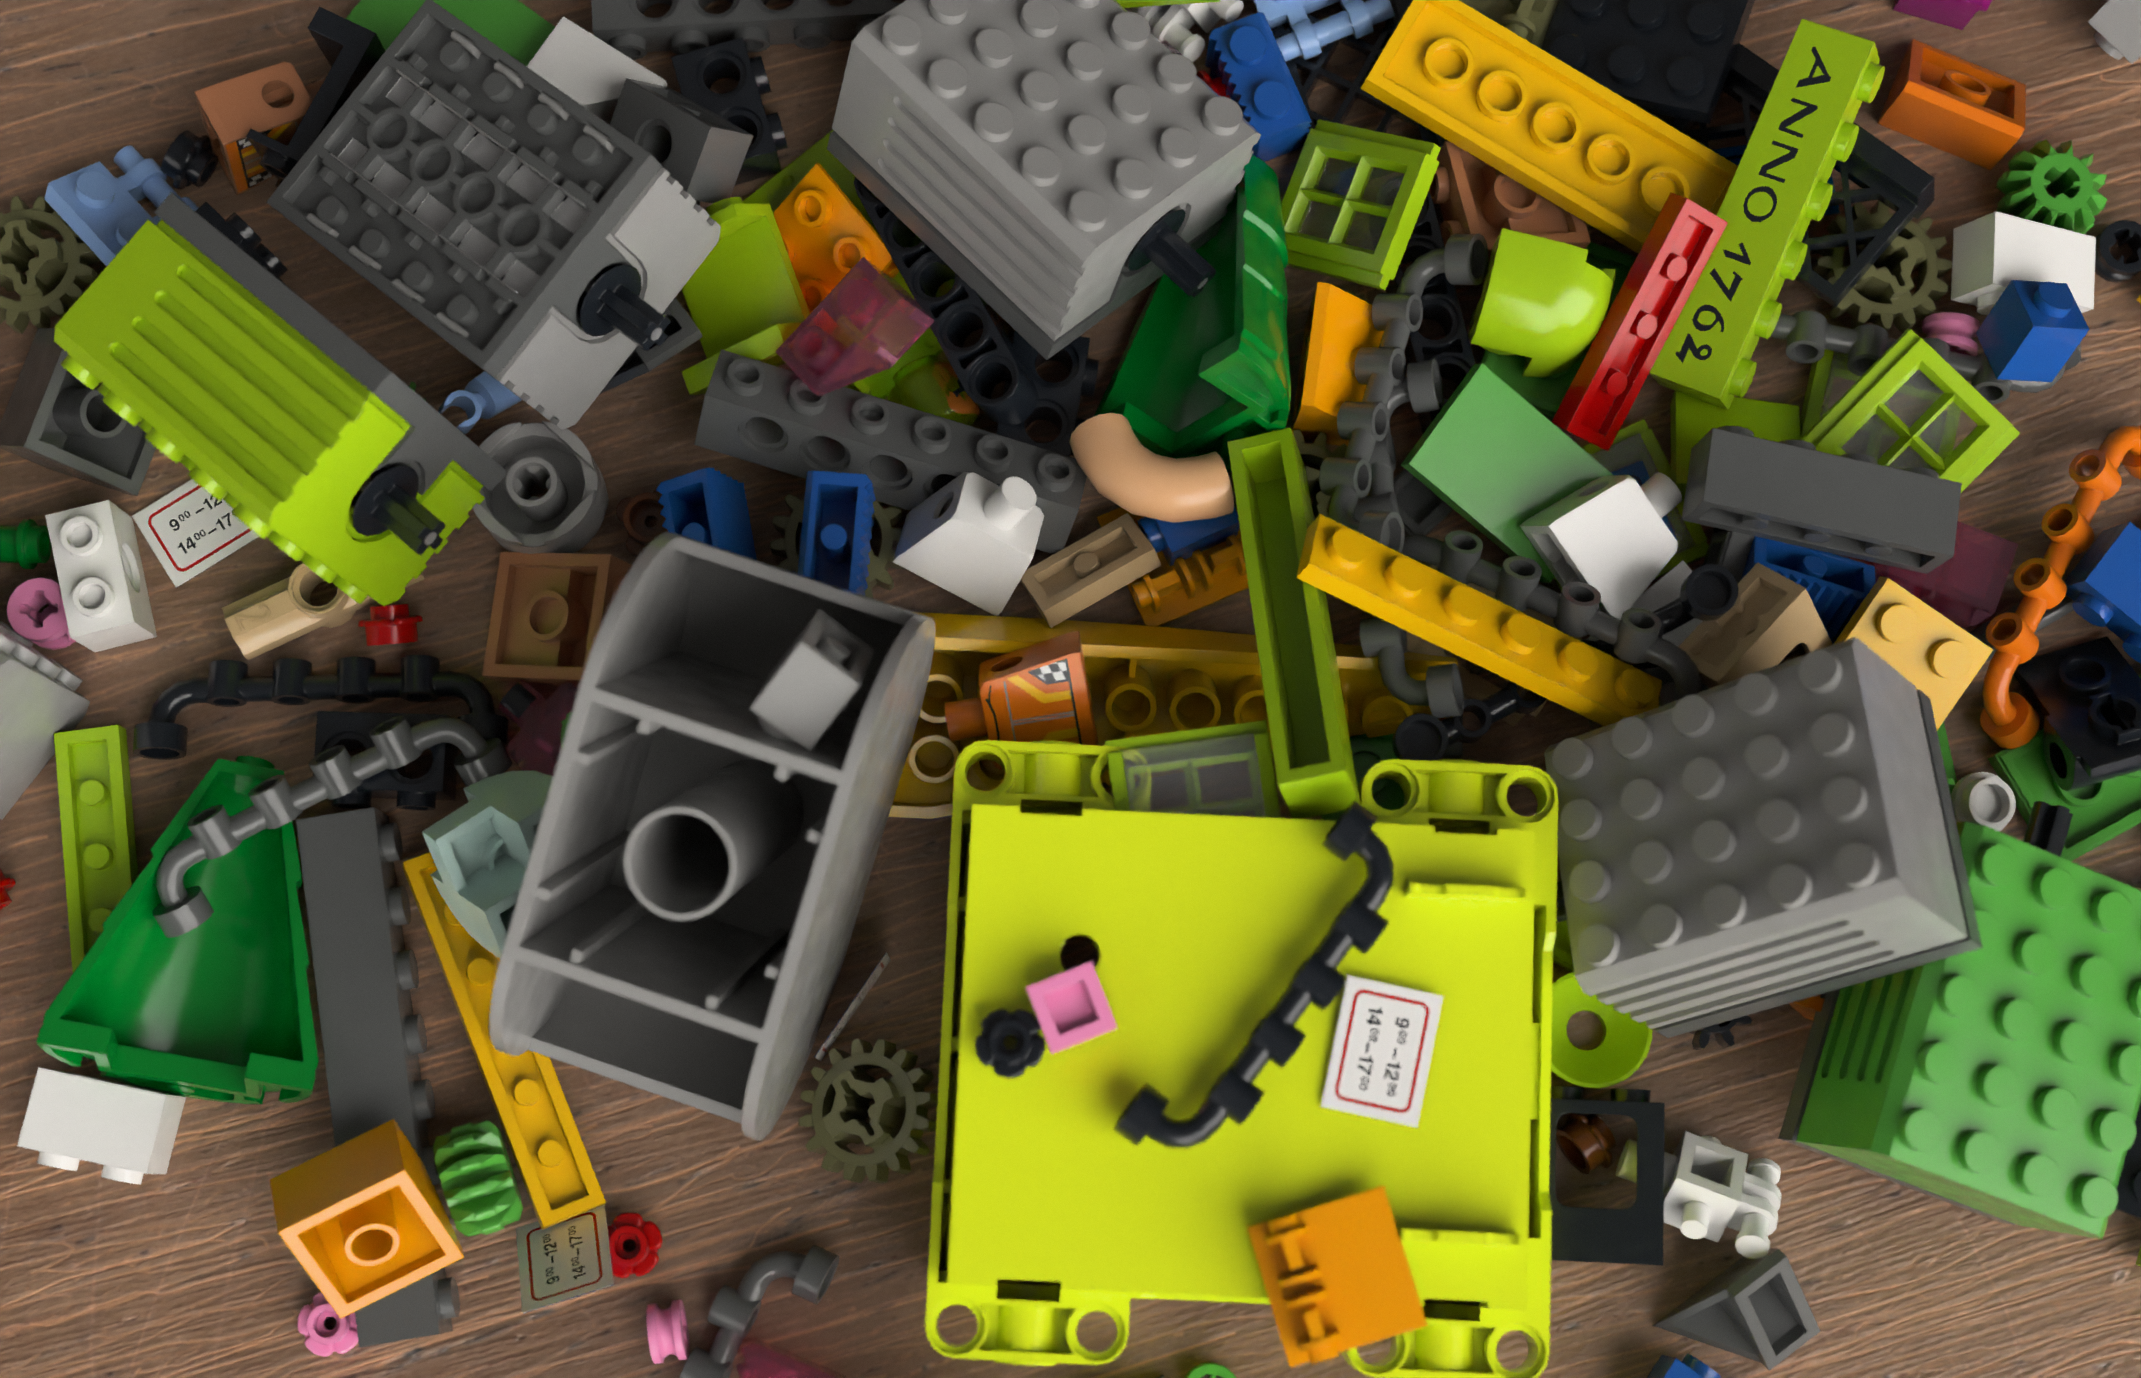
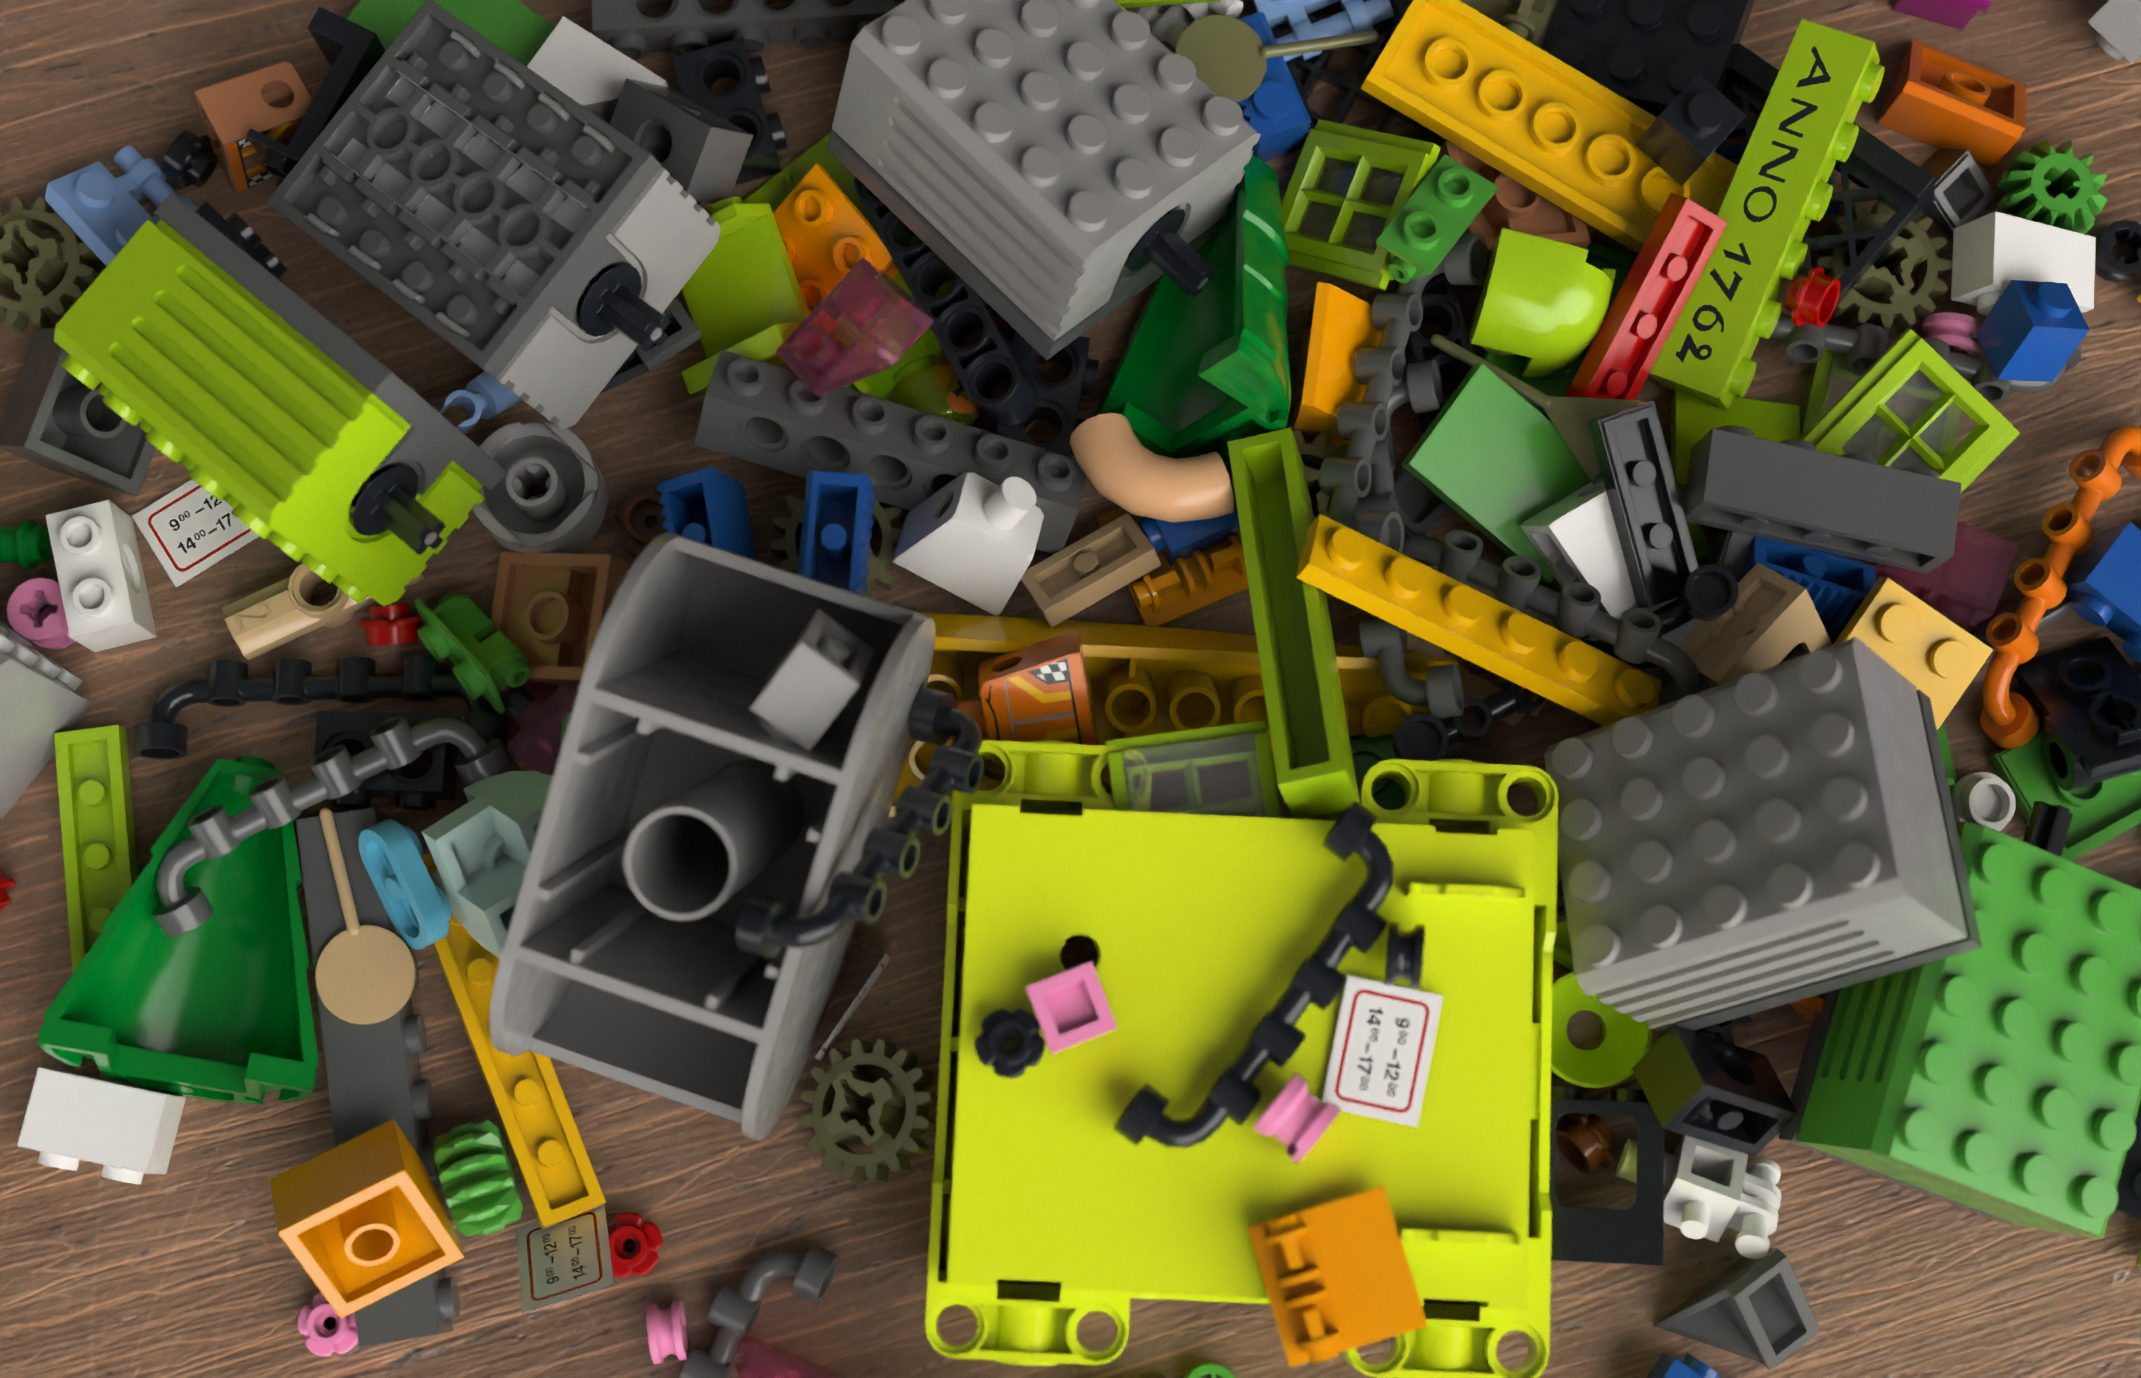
none -> tan piece [315,807,416,1025]
none -> medium azure plate [358,819,452,950]
none -> bright green hinge [414,592,530,714]
none -> black bar [736,688,984,958]
none -> olive piece [1174,14,1379,103]
none -> bright pink wheel [1252,1072,1341,1164]
none -> bright green hinge [1376,154,1498,283]
none -> black bush [1384,922,1425,988]
none -> olive piece [1430,334,1643,485]
none -> black tile [1587,401,1698,608]
none -> brick [1632,1025,1798,1156]
none -> black brick [1635,73,1746,186]
none -> red plate [1785,266,1841,328]
none -> dark grey slope [1920,149,1997,237]

